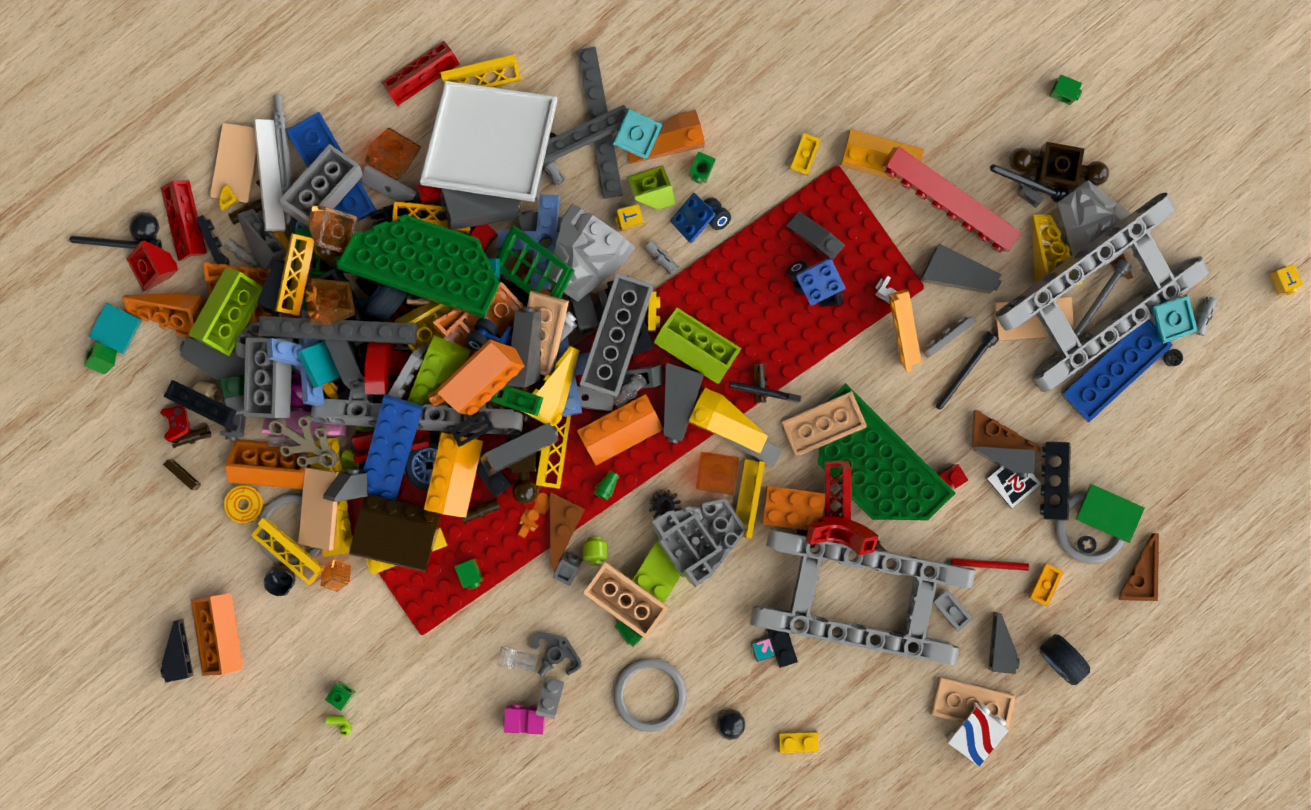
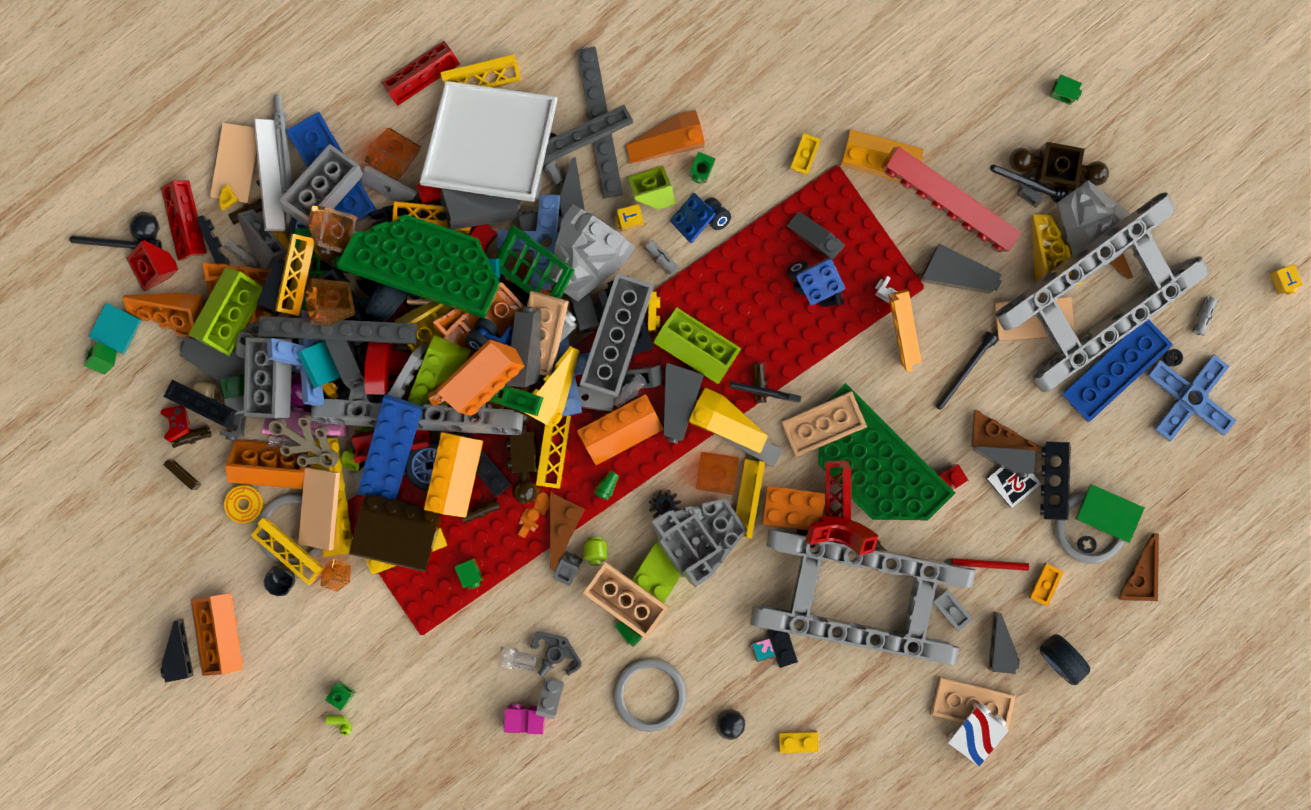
dark grey slope [323,468,367,502] -> none
black tile [450,411,494,447] -> none
dark grey slope [480,423,558,476] -> none
teal tile [612,108,663,160] -> none
light grey tile [924,316,977,358] -> none
dark grey piece [1074,259,1132,338] -> none
teal tile [1151,294,1198,343] -> none
none -> dark grey slope [559,157,585,217]
none -> medium blue piece [1147,355,1237,442]

